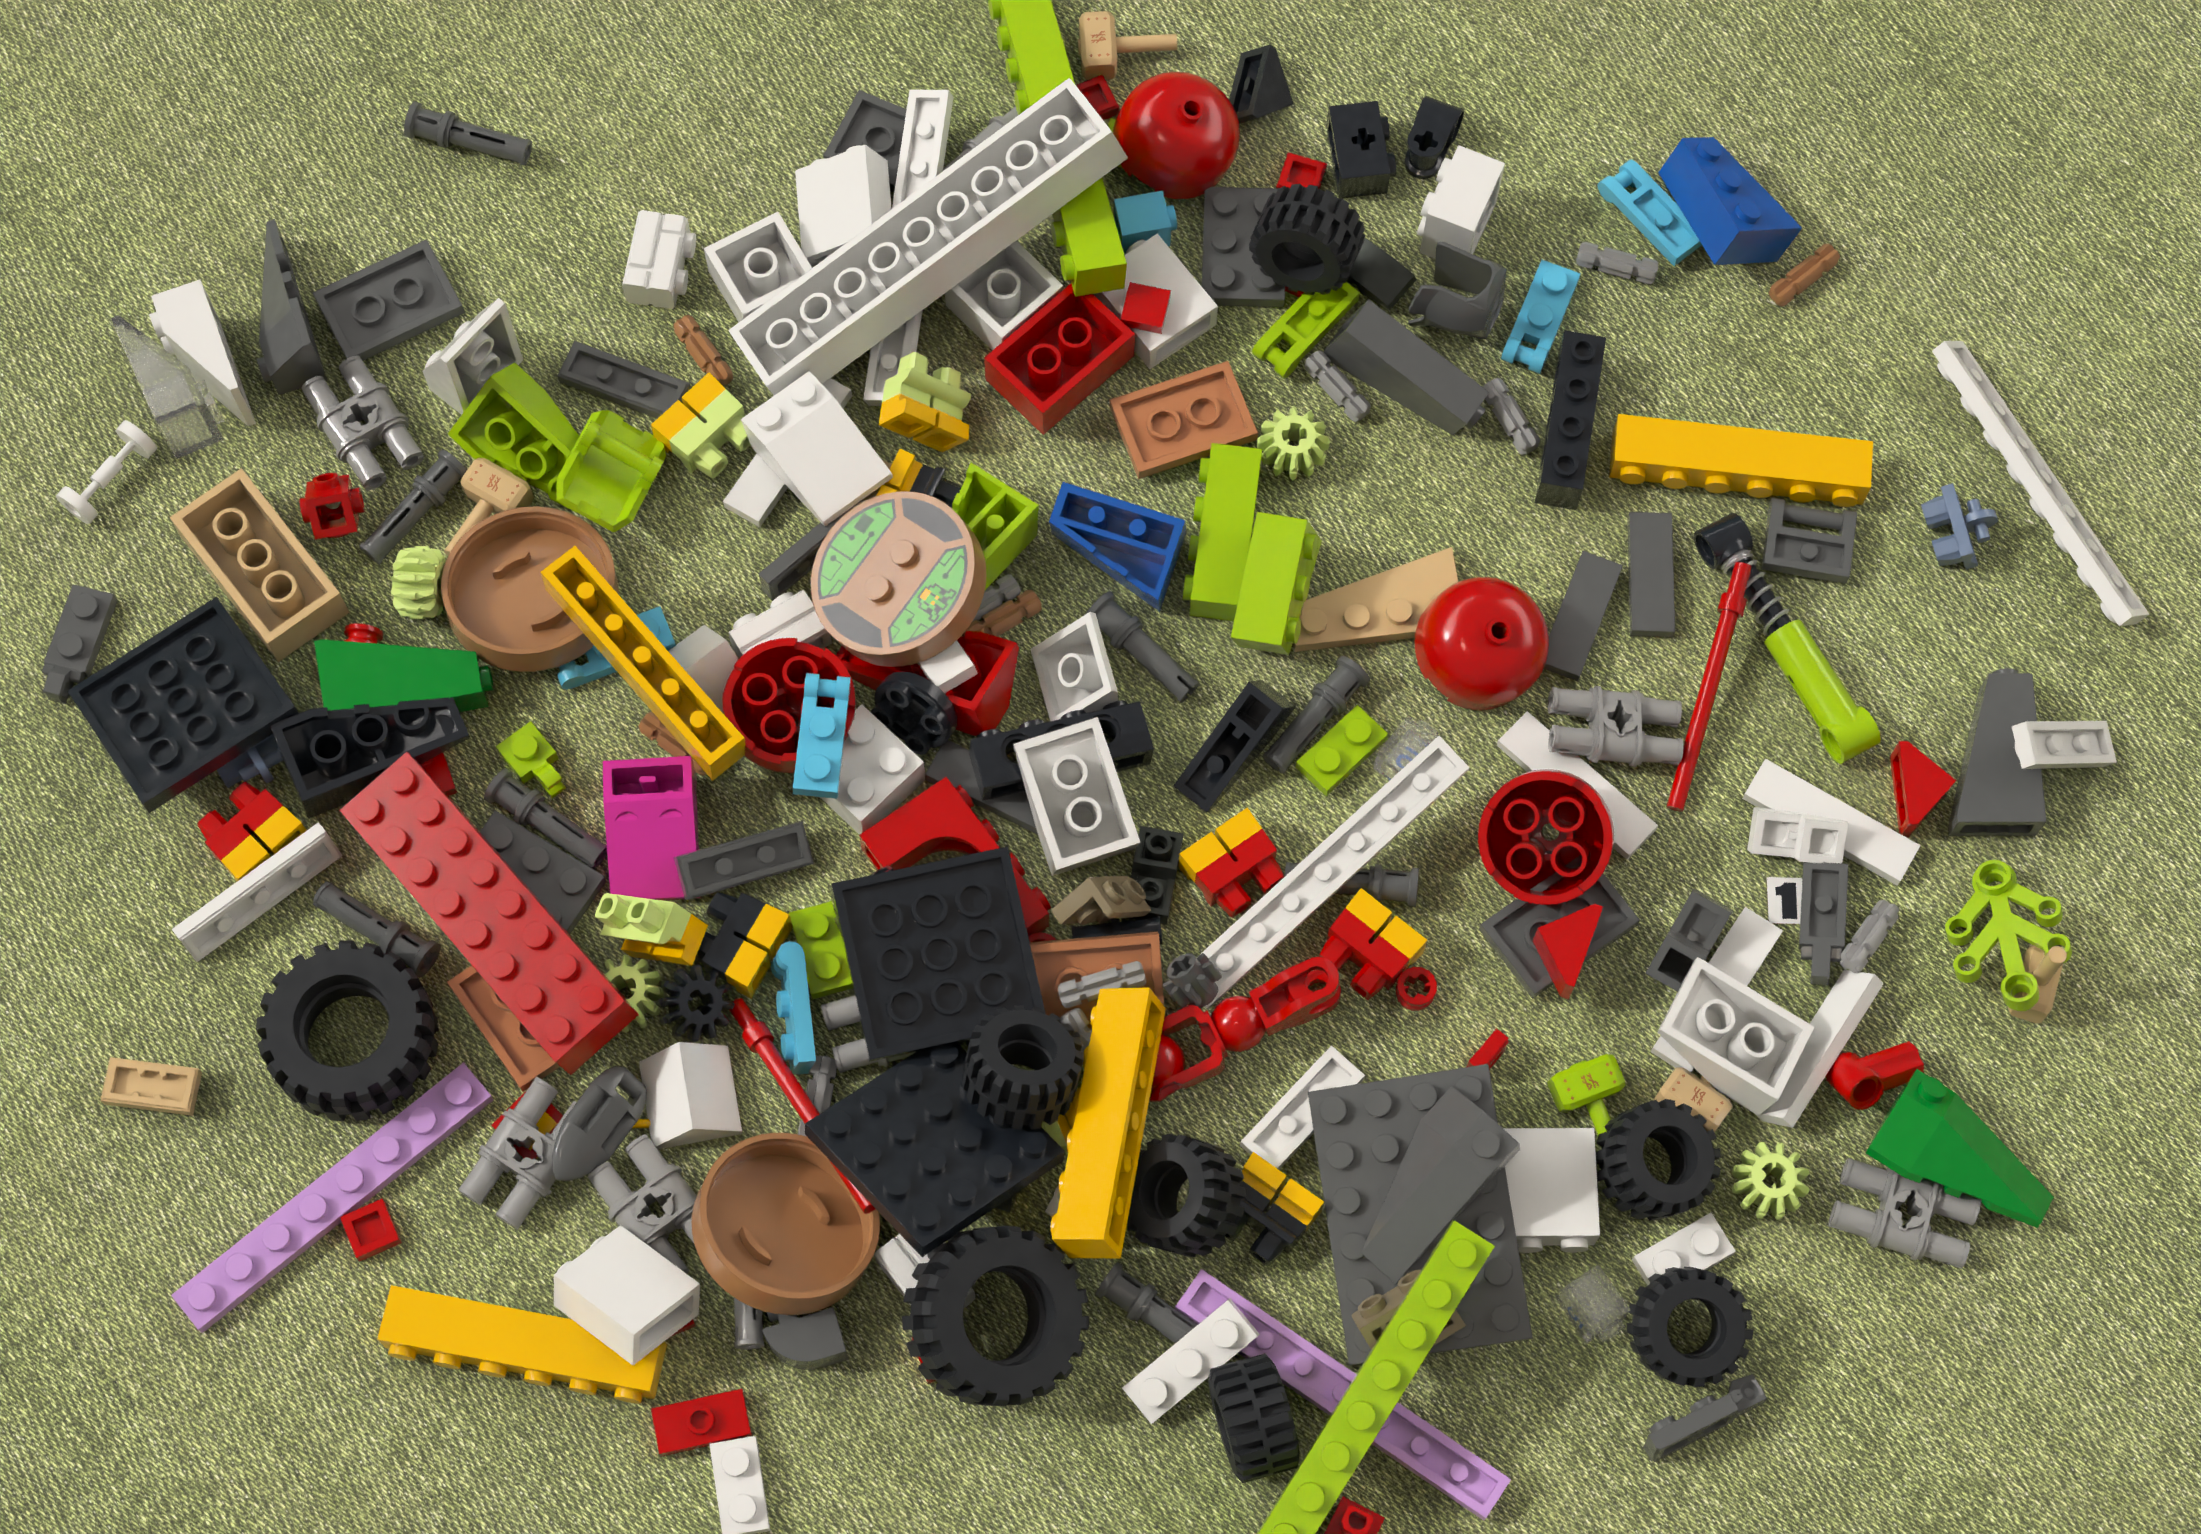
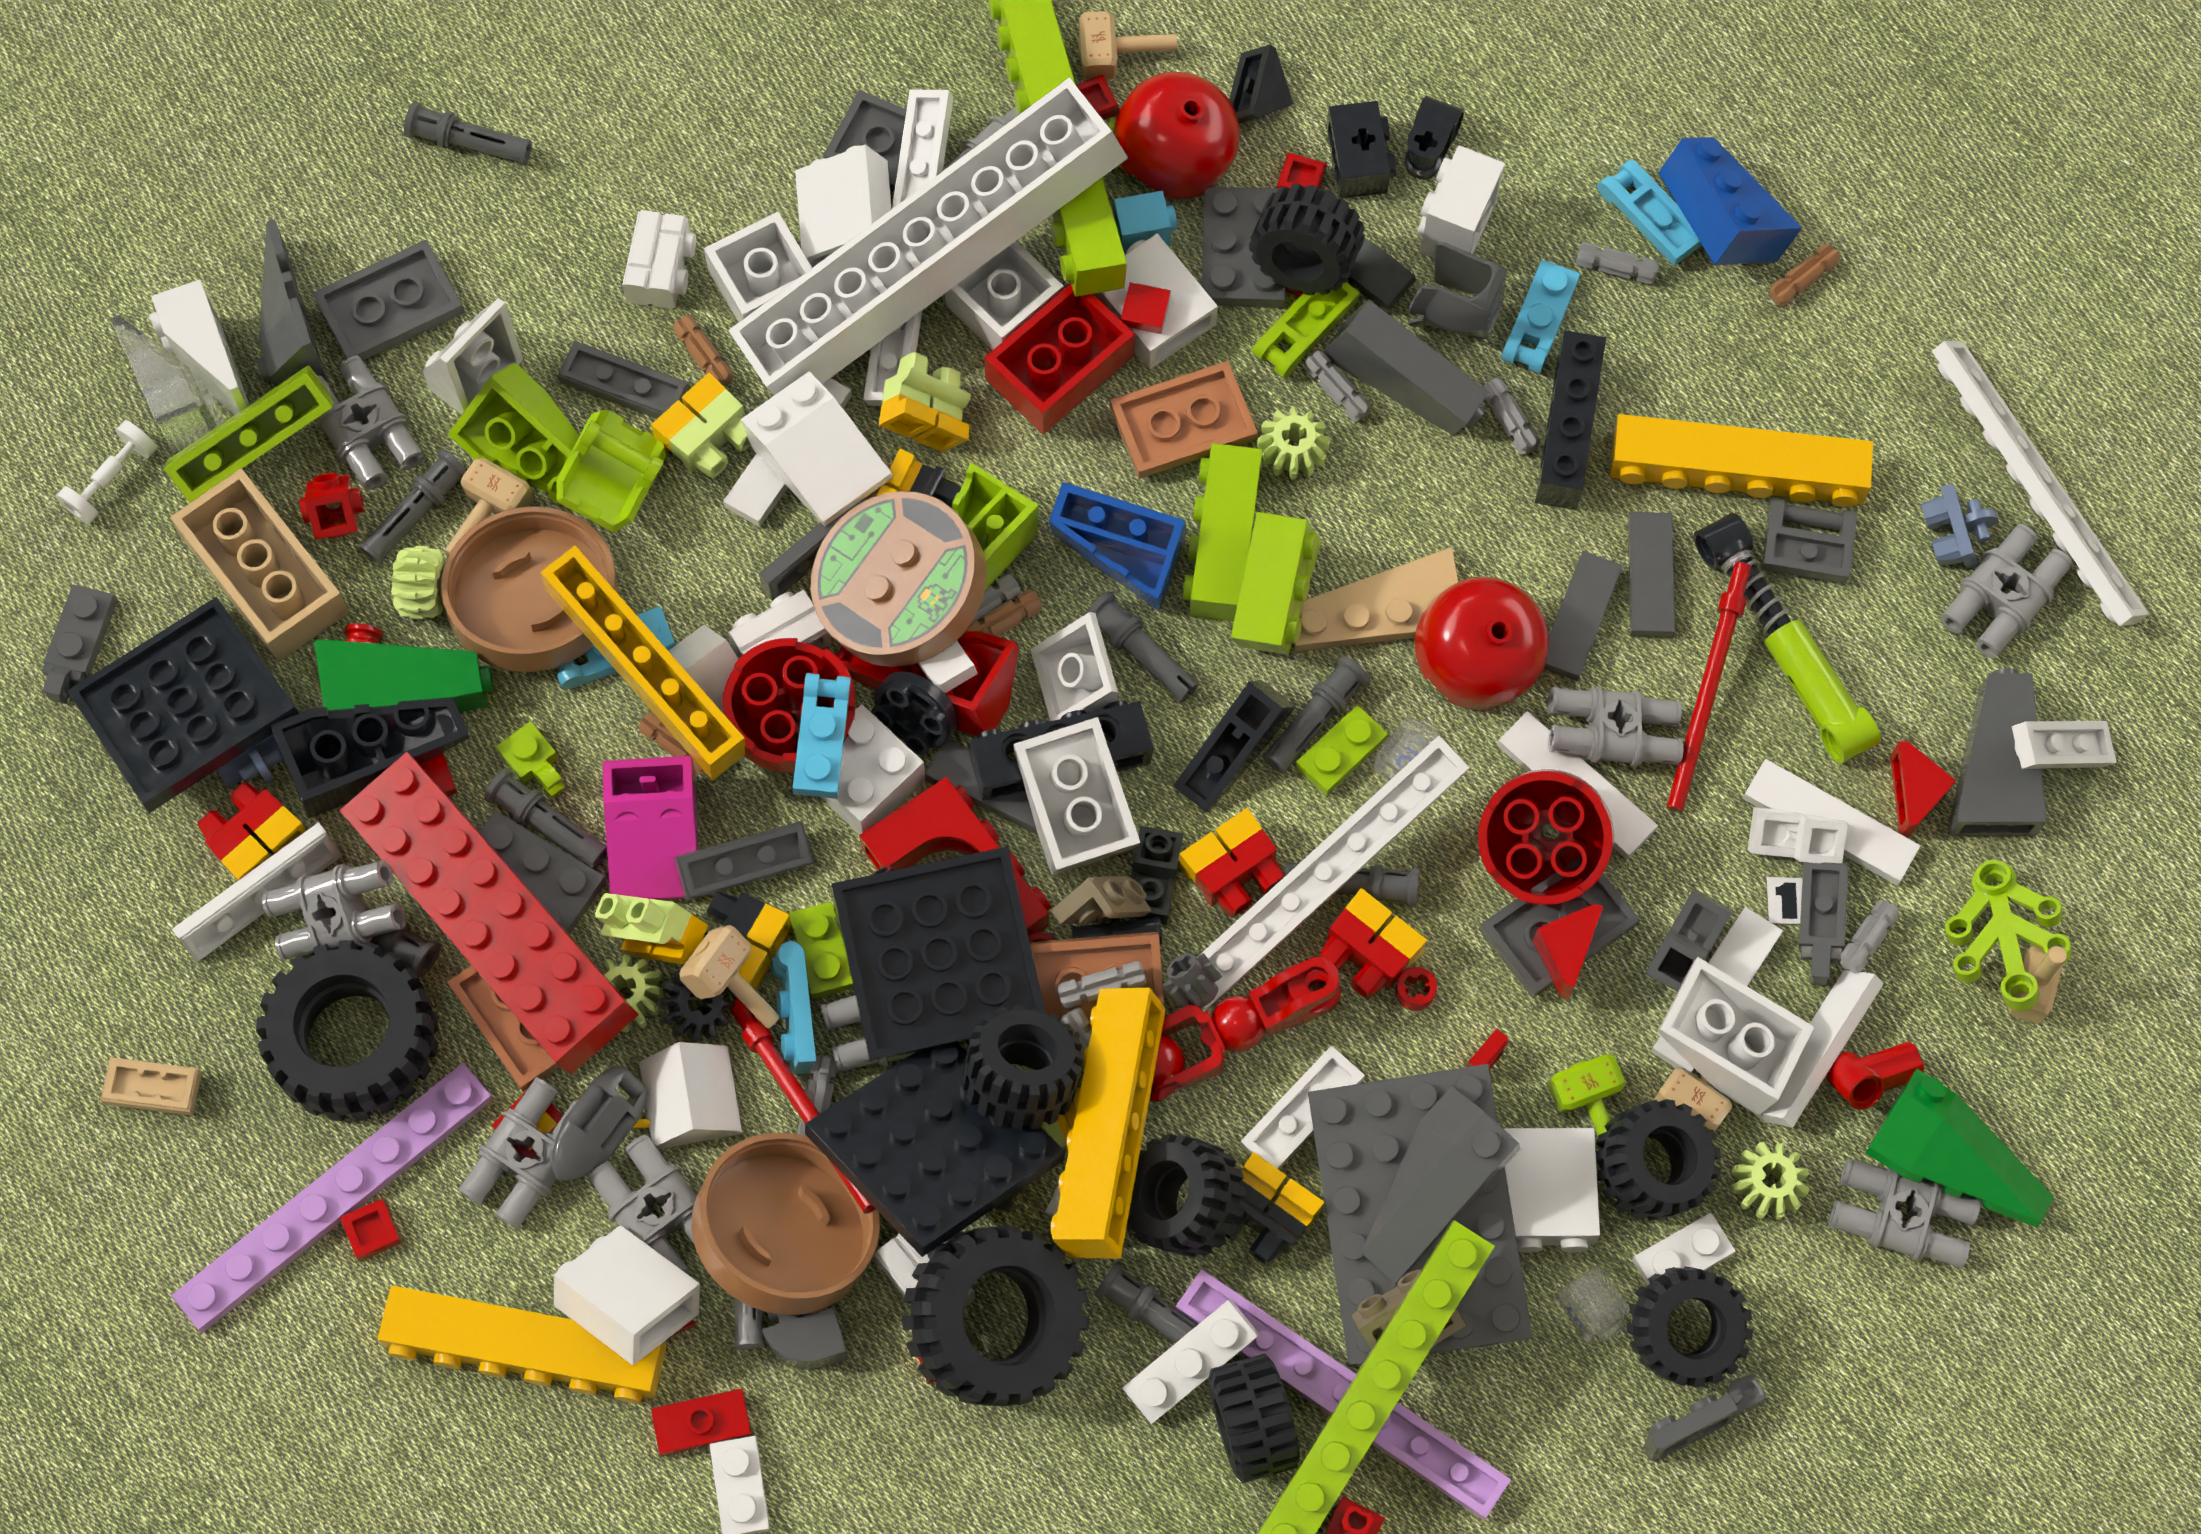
none -> lime brick [164,365,334,503]
none -> light grey pin [262,860,406,960]
none -> tan piece [680,925,780,1028]
none -> light grey pin [1940,524,2073,659]

